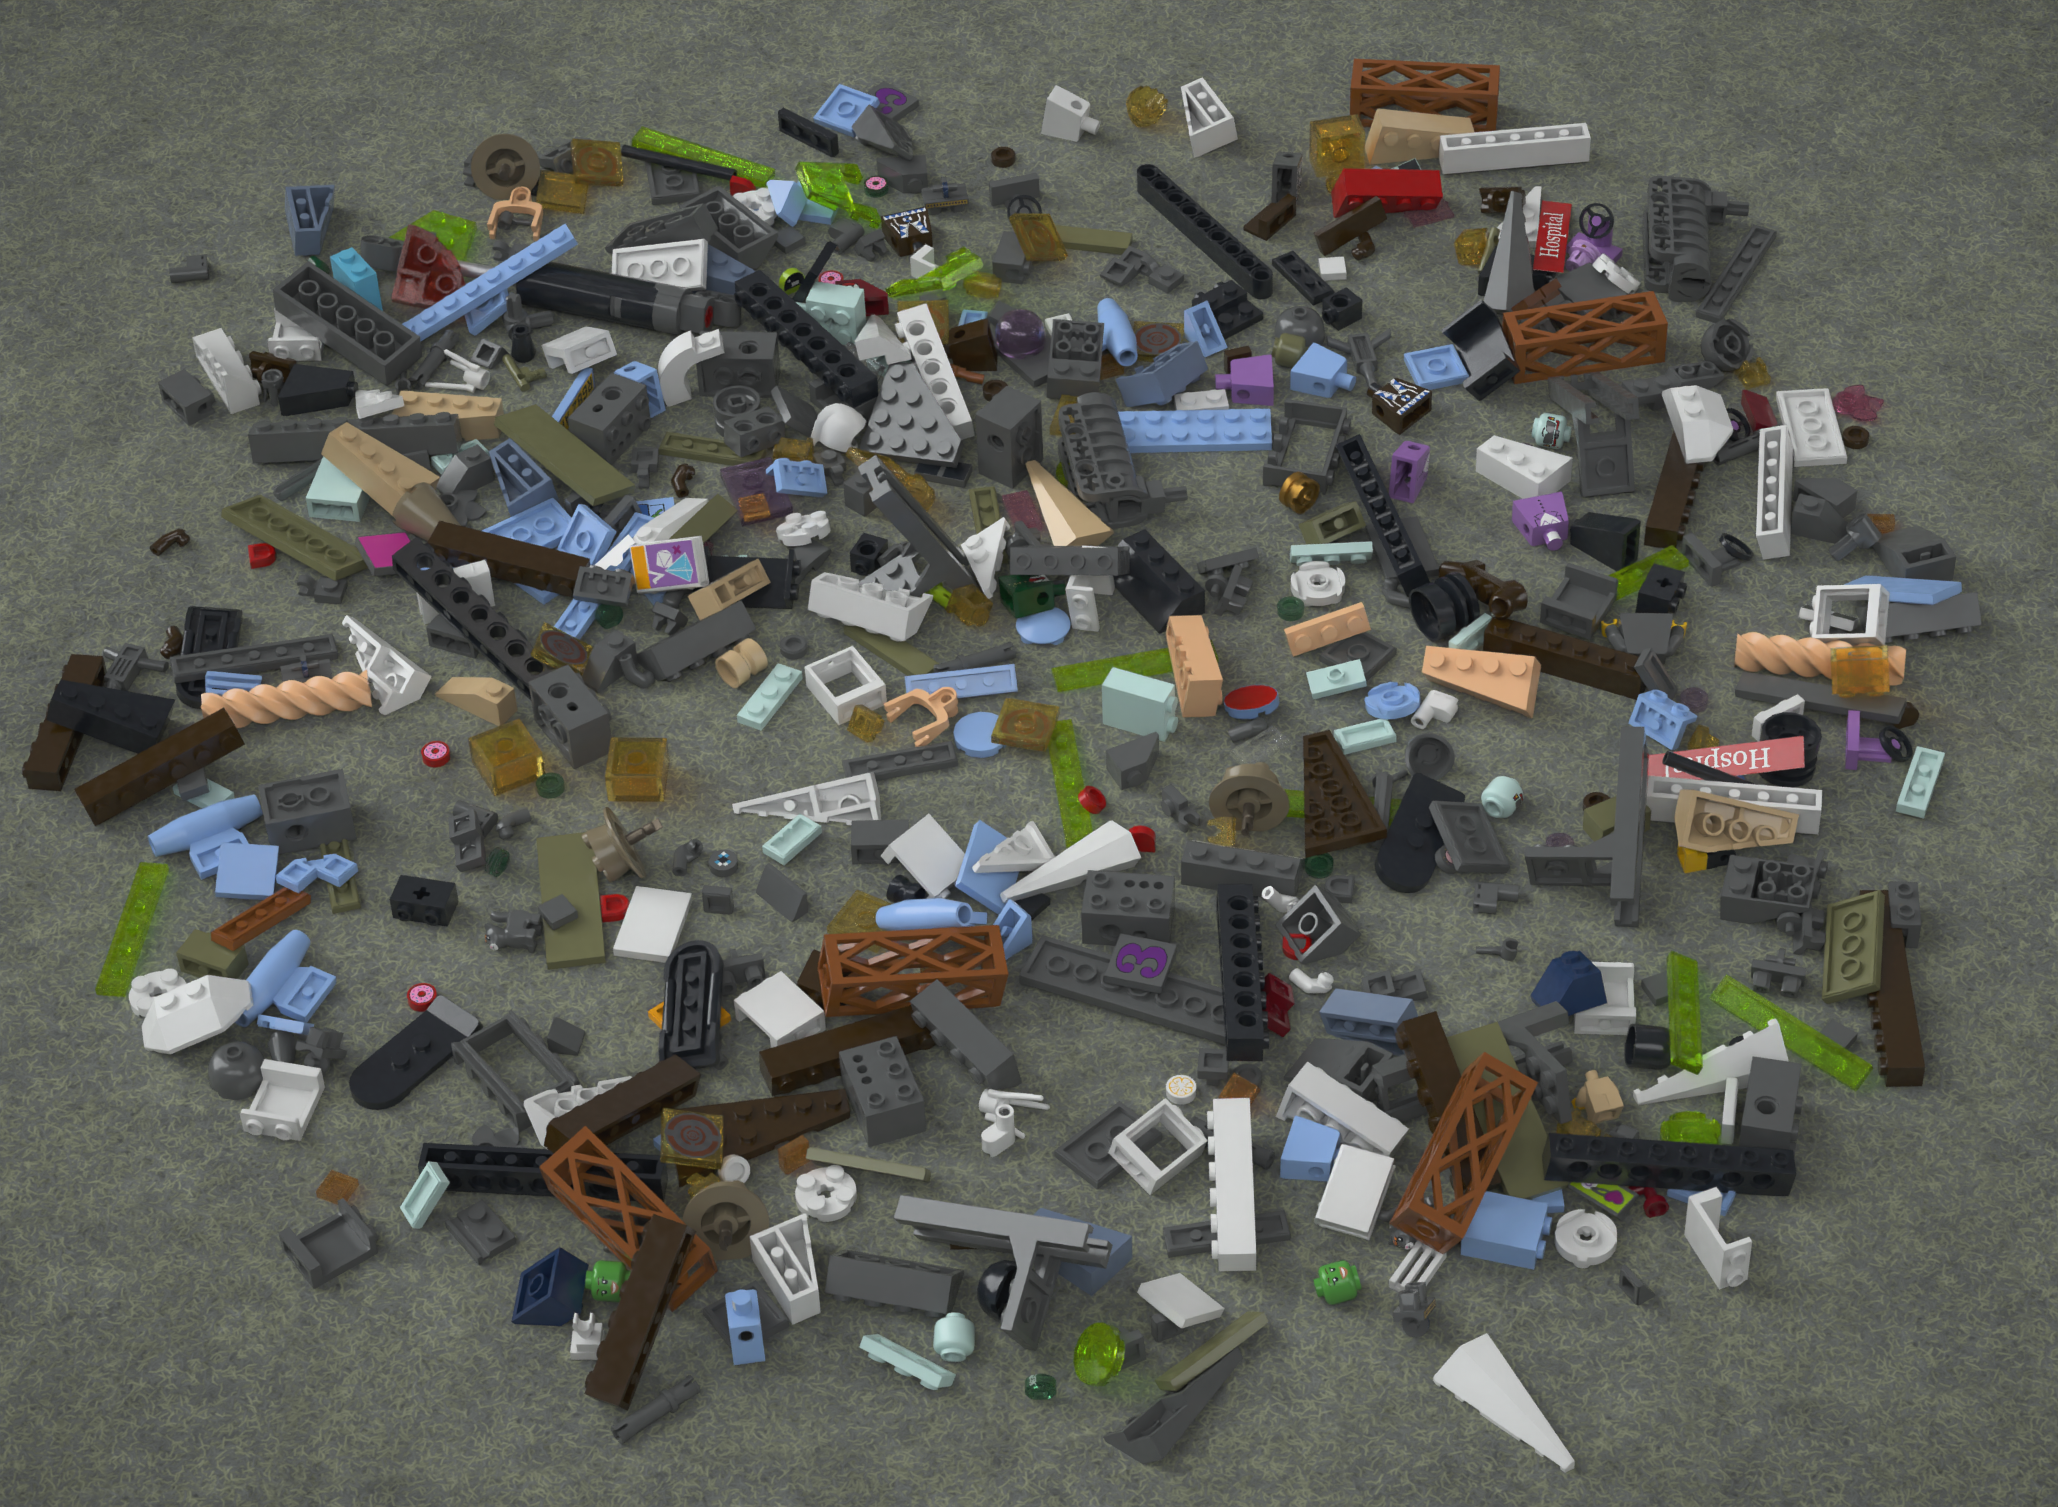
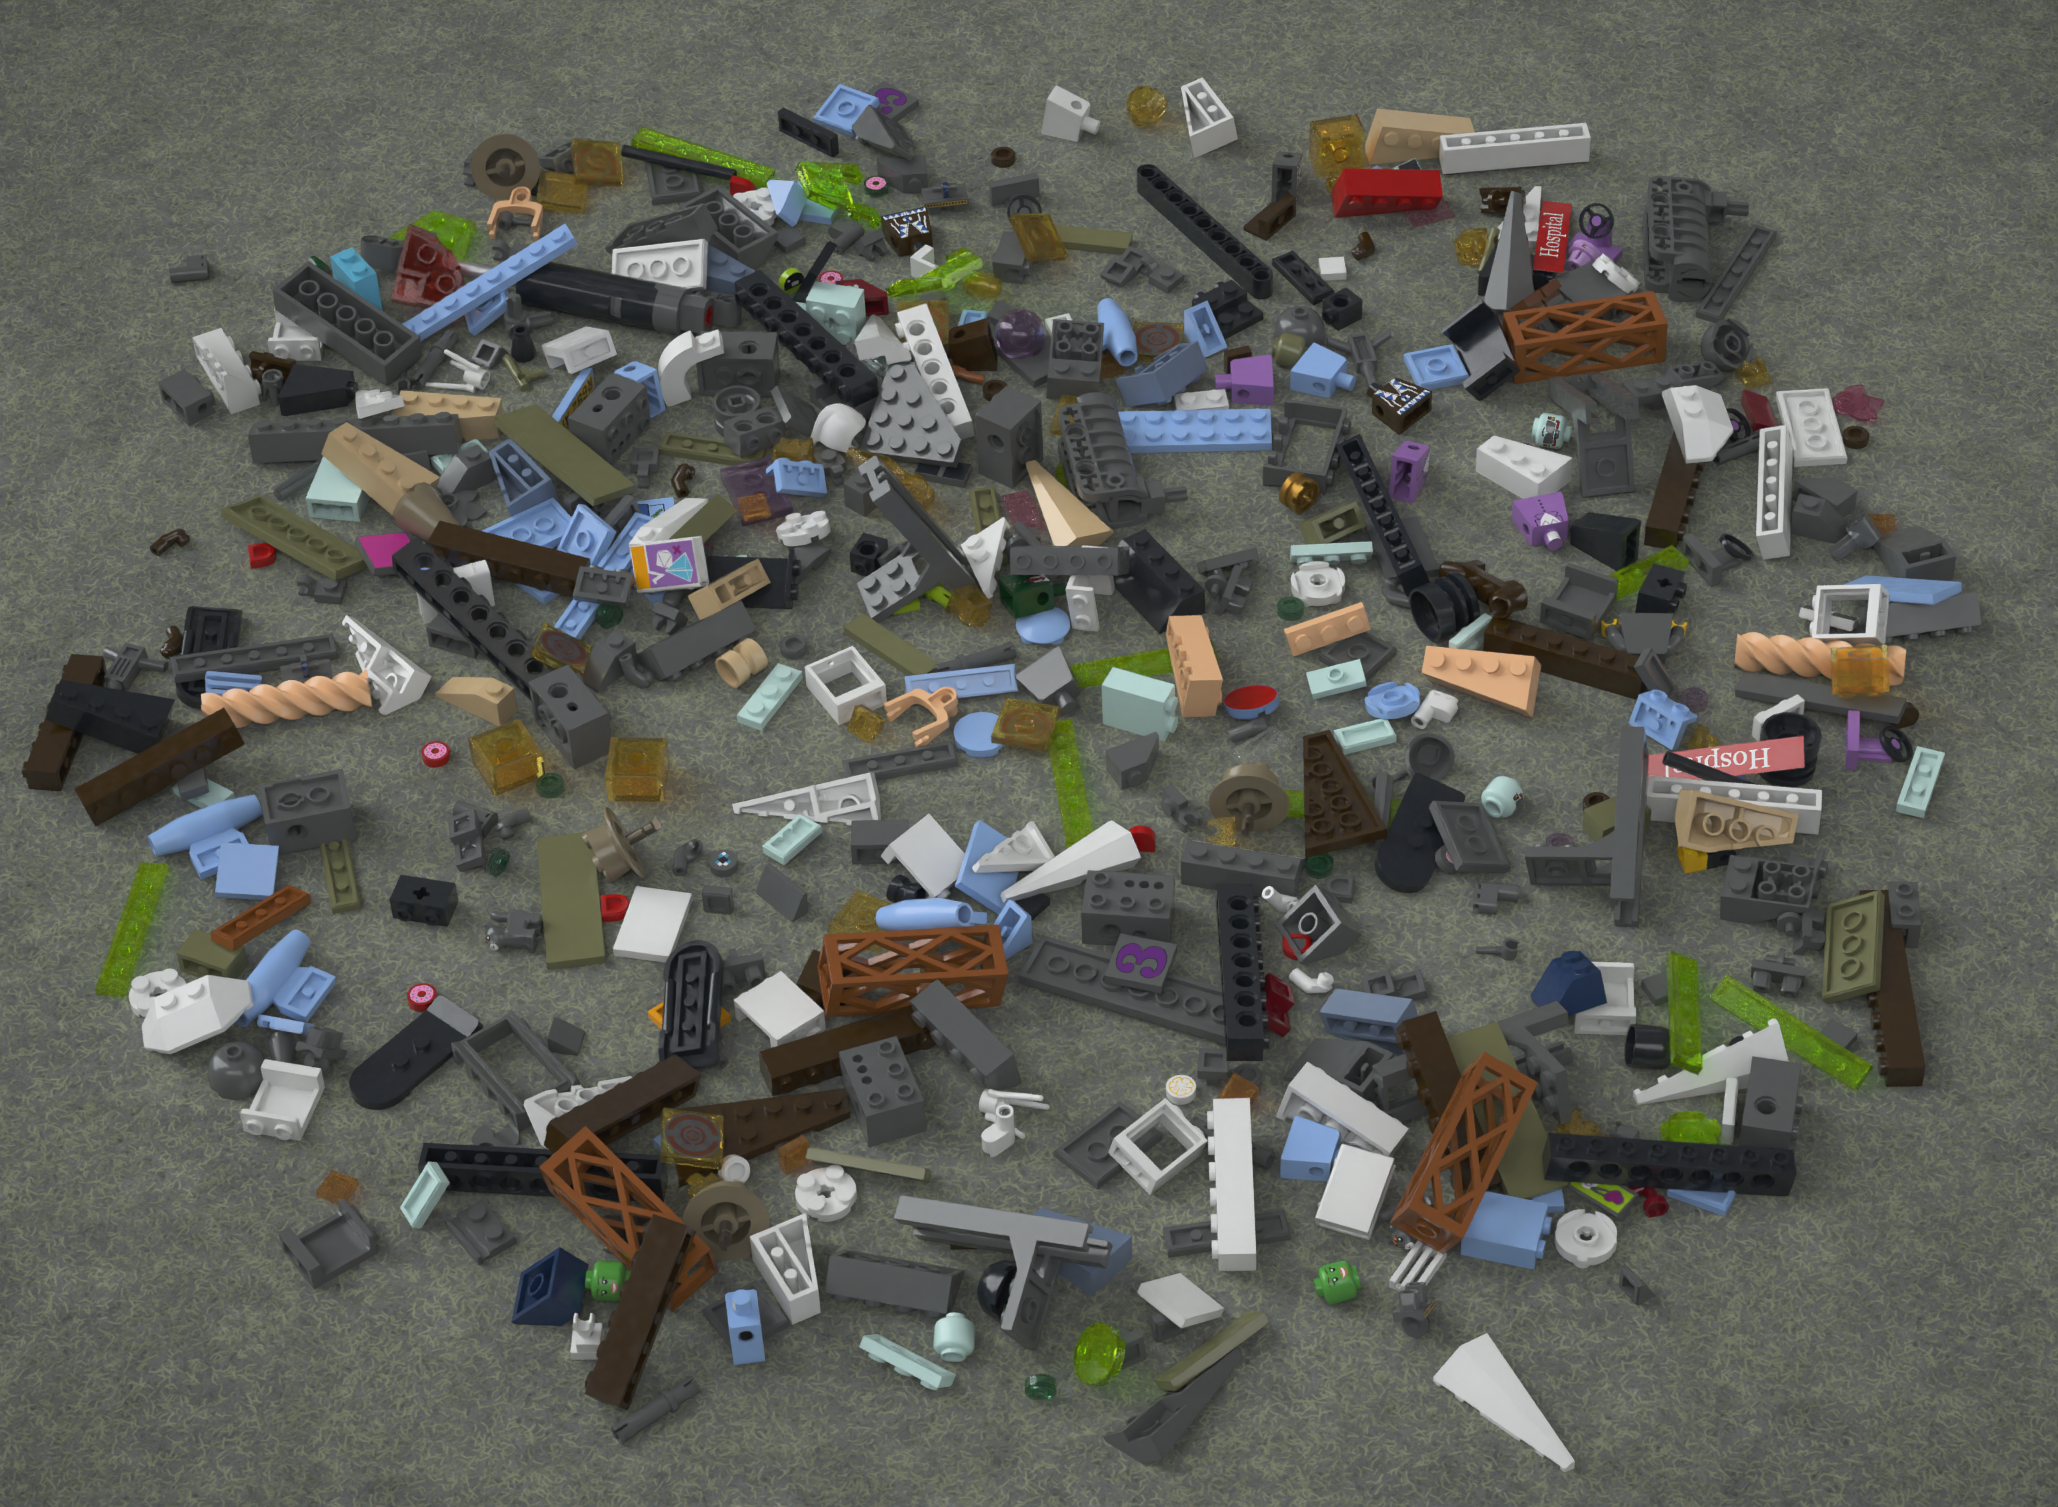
light blue tile [276,854,358,893] -> none
sand blue wedge [285,185,335,256] -> none
dark grey tile [537,894,578,930] -> none
white sticker [595,534,635,570] -> none
white wedge [808,572,933,641] -> none
red tile [1078,786,1106,814] -> none
dark brown tile [1313,196,1387,256] -> none
dark orange piece [1350,59,1500,132] -> none
tan piece [1571,1070,1624,1125] -> none
white panel [1684,1187,1752,1289] -> none
none -> torso [1015,646,1081,714]

